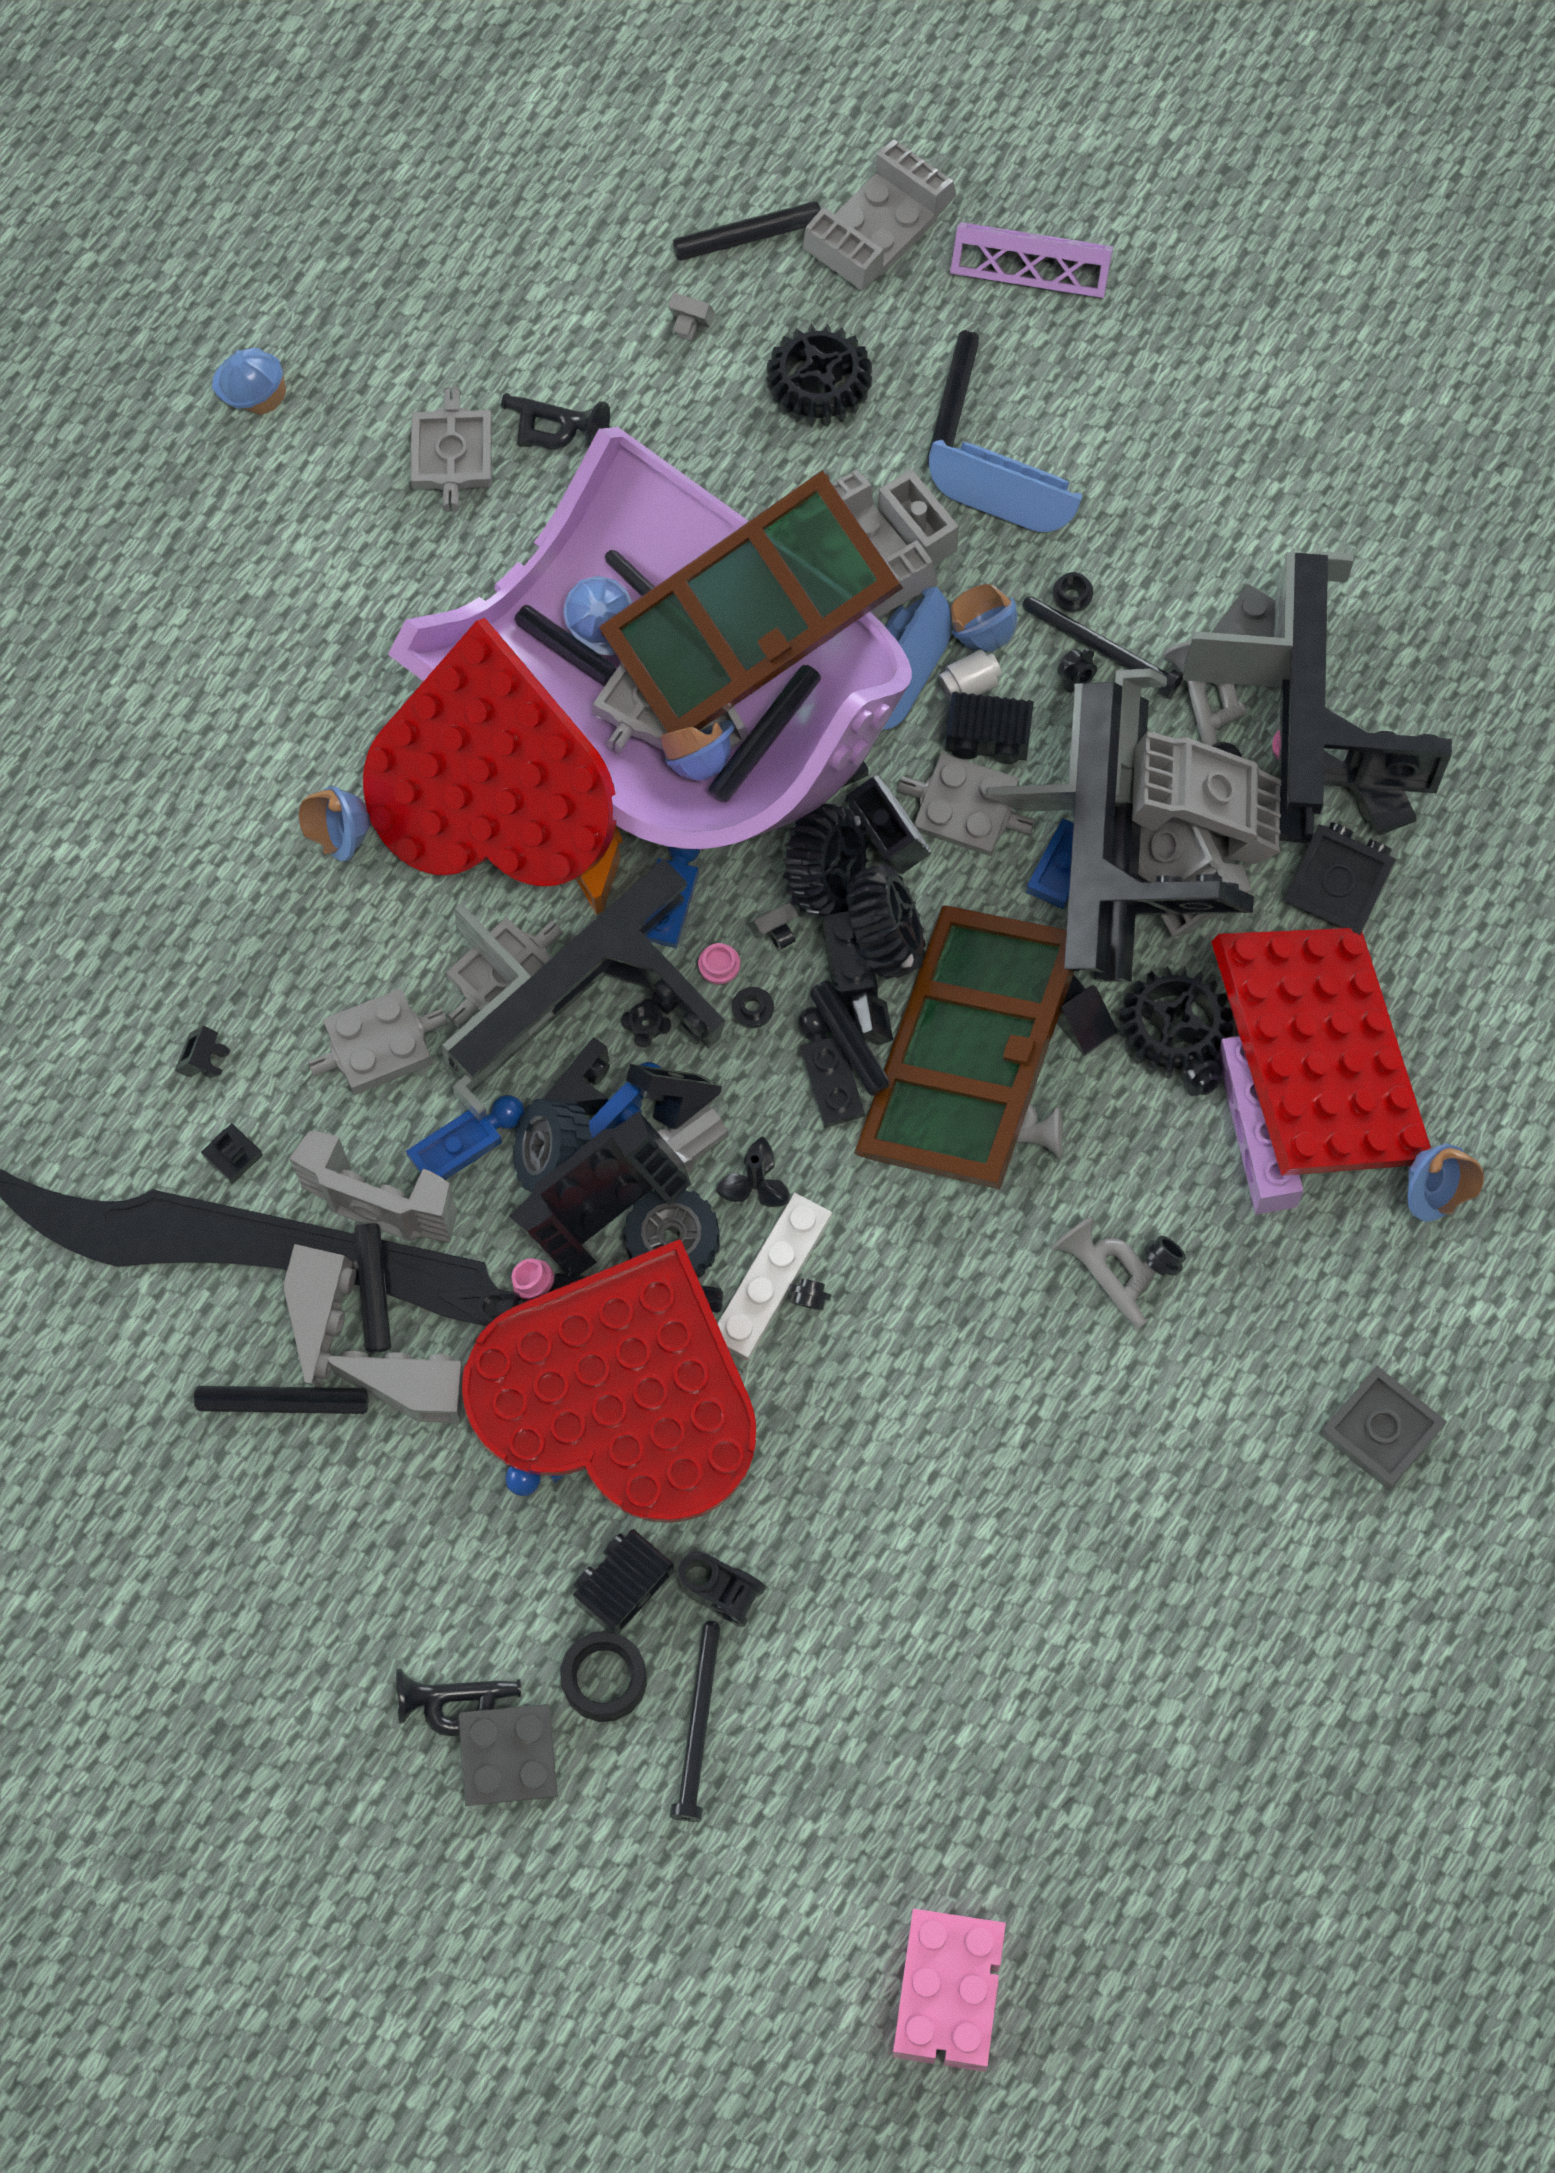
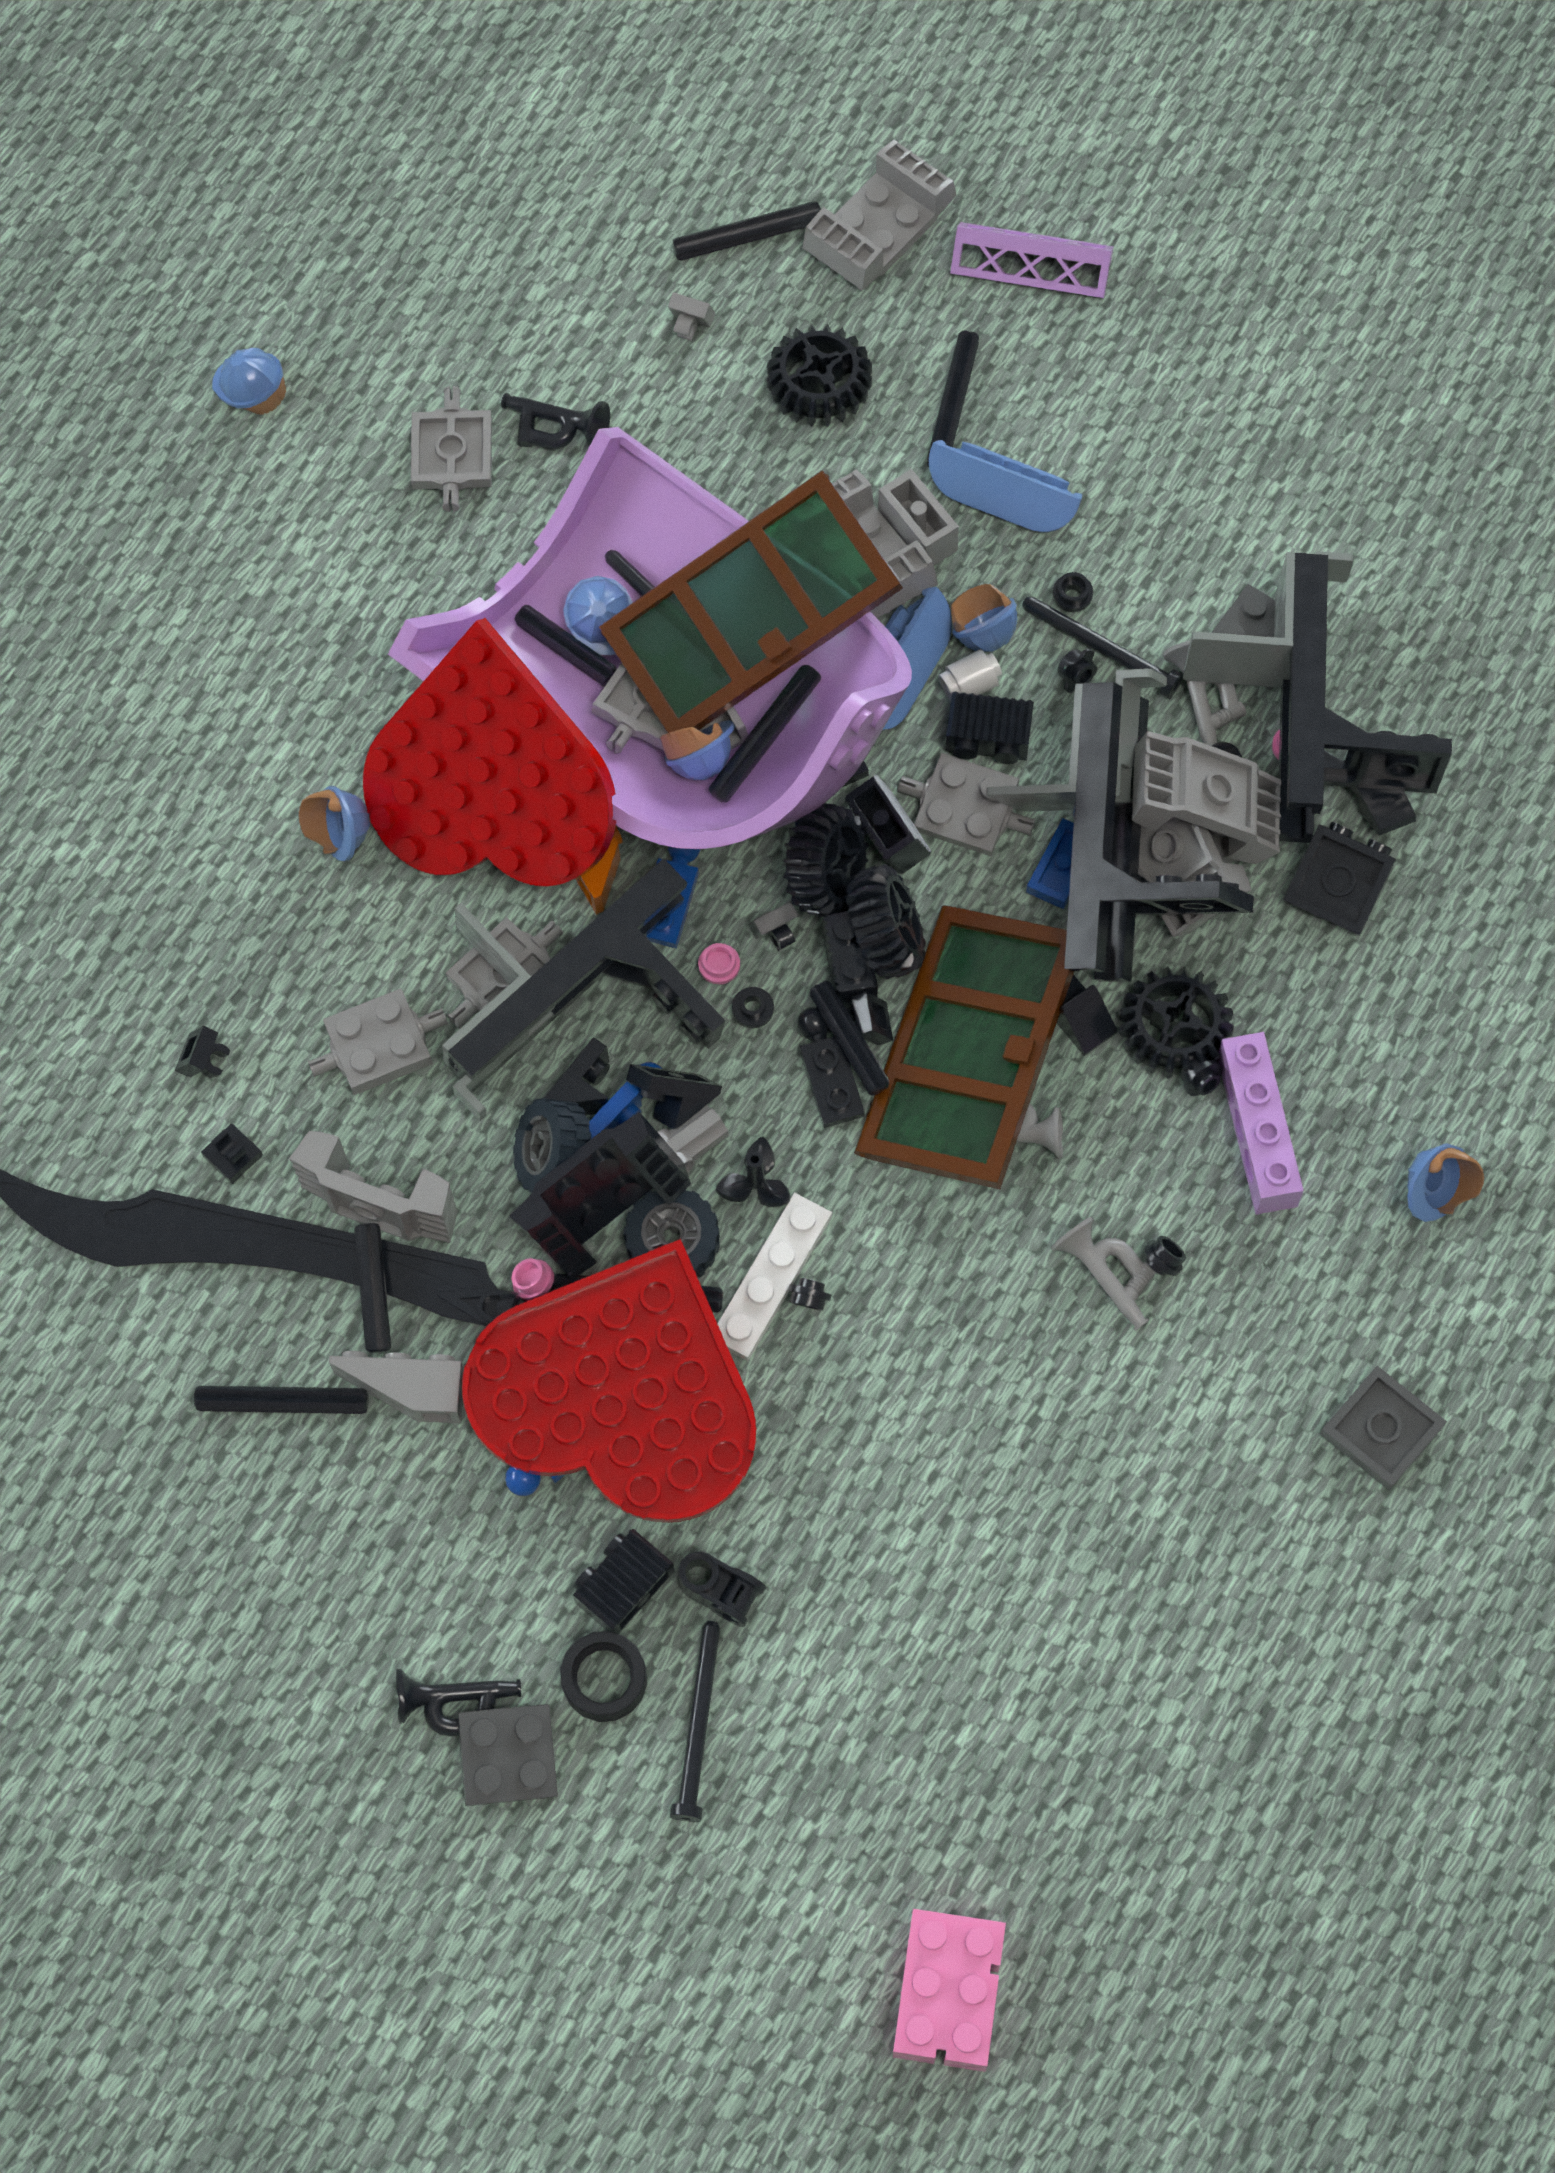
light grey slope [283,1244,356,1388] -> none
blue plate [406,1095,525,1180] -> none
black plate [621,999,672,1047] -> none
red plate [1211,928,1431,1176] -> none

